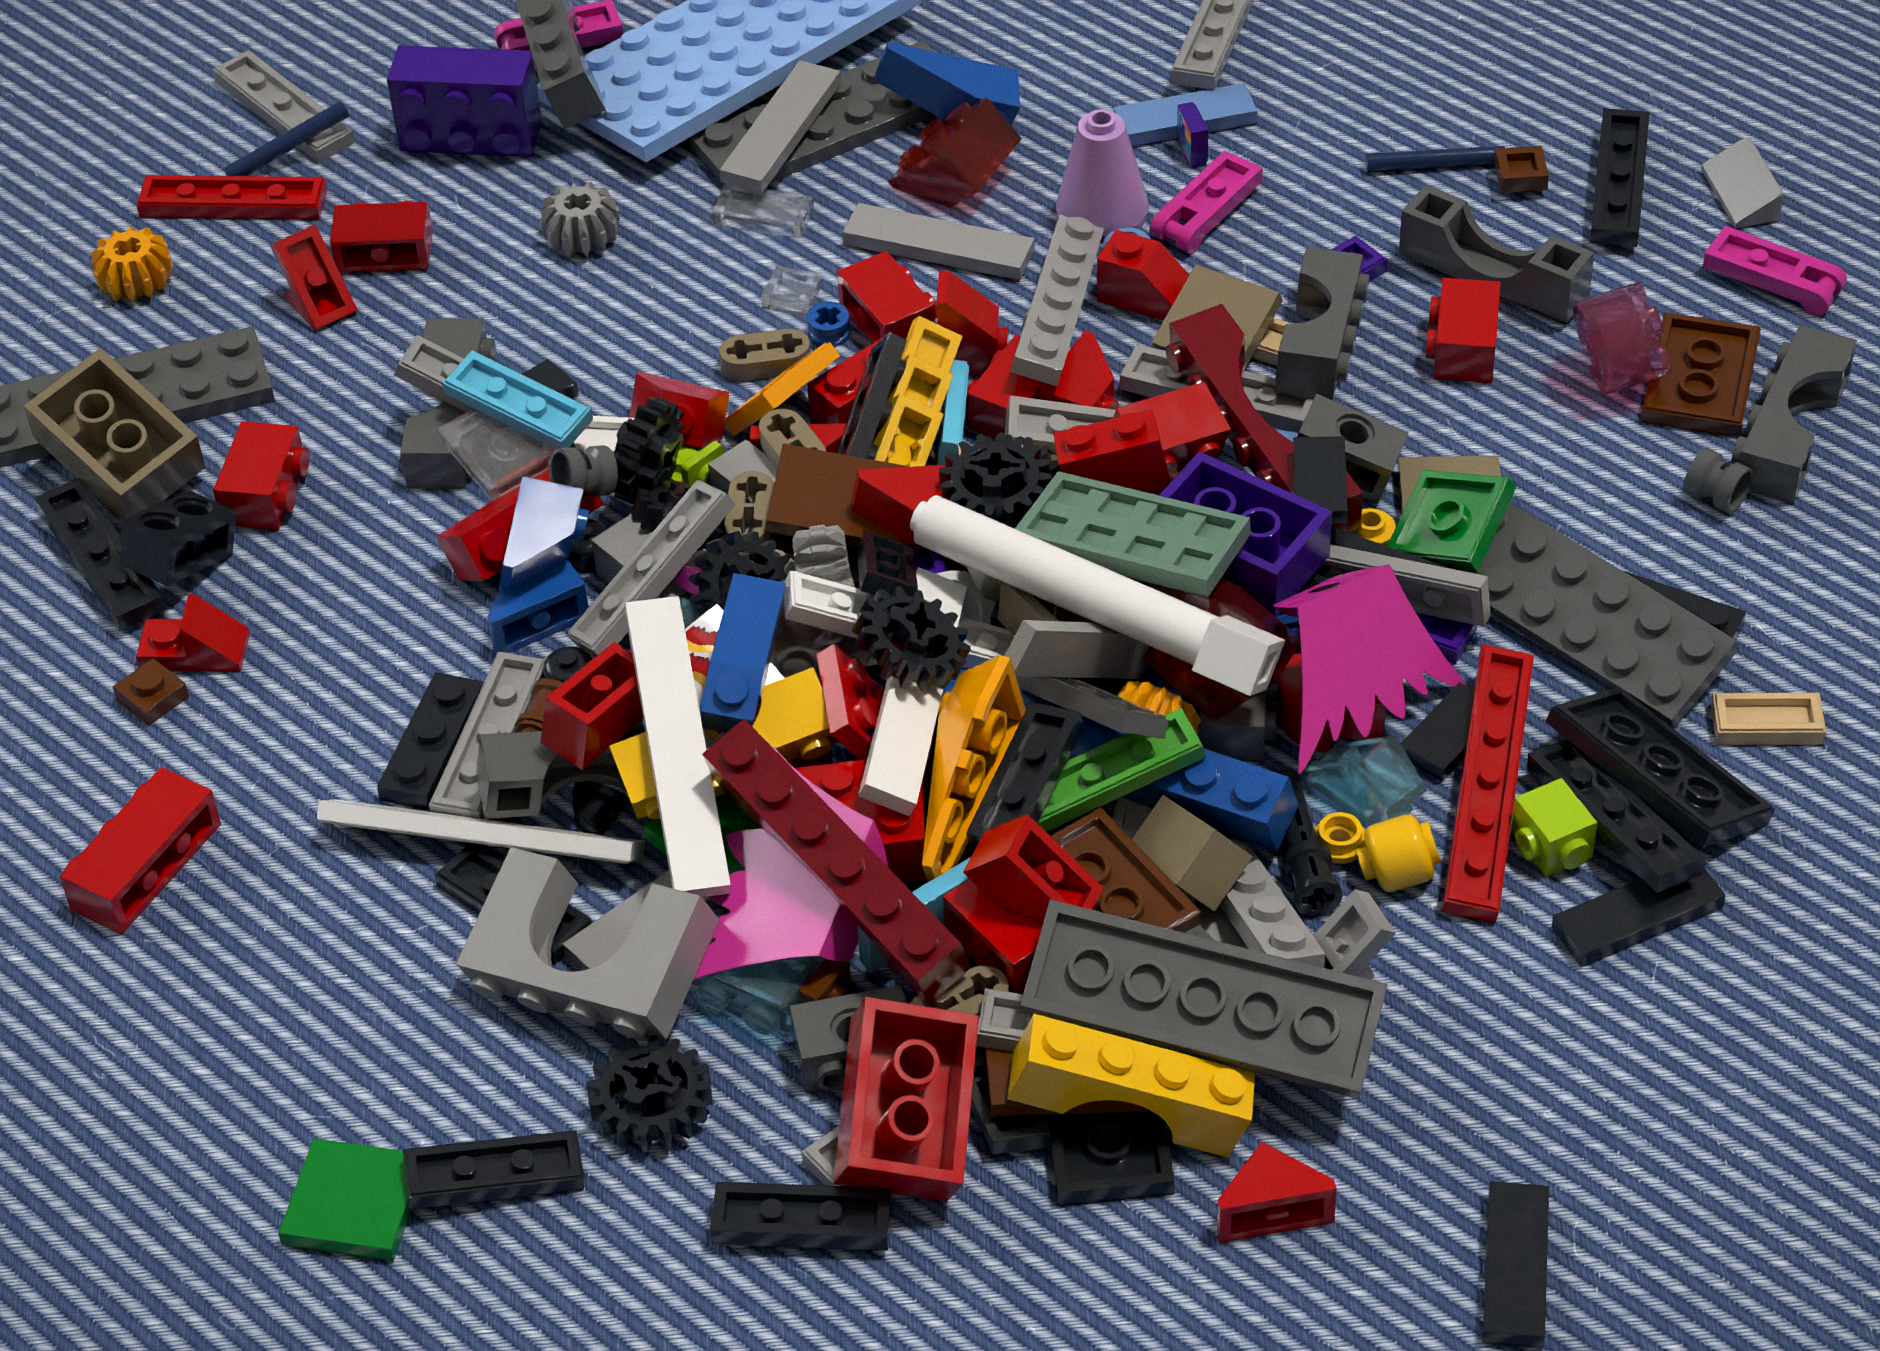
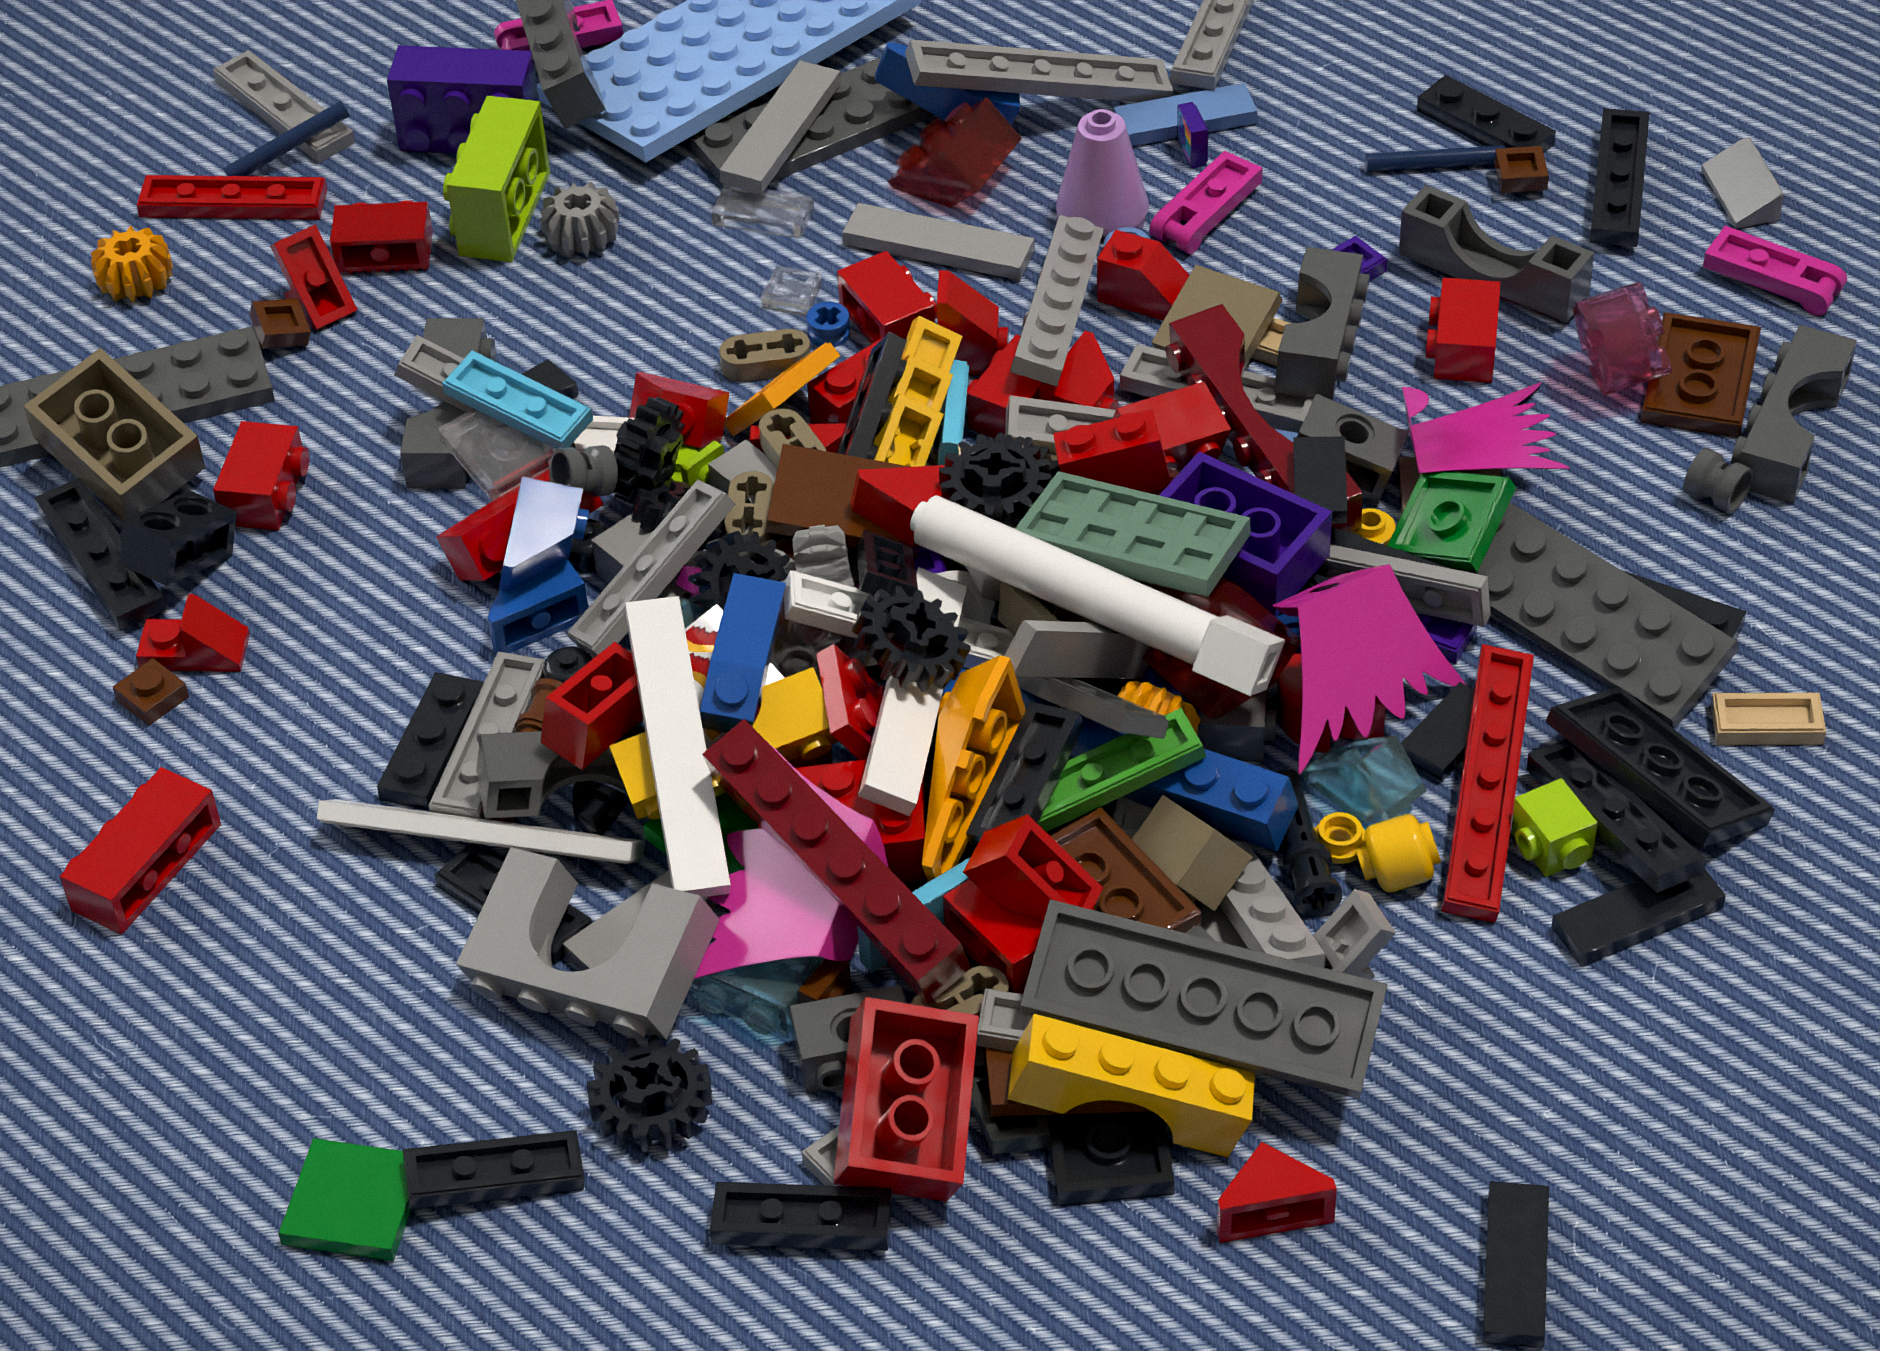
none -> reddish brown plate [249,298,311,349]
none -> lime brick [443,96,551,262]
none -> light grey plate [905,39,1173,102]
none -> dark pink piece [1402,382,1570,473]
none -> black plate [1417,75,1556,153]

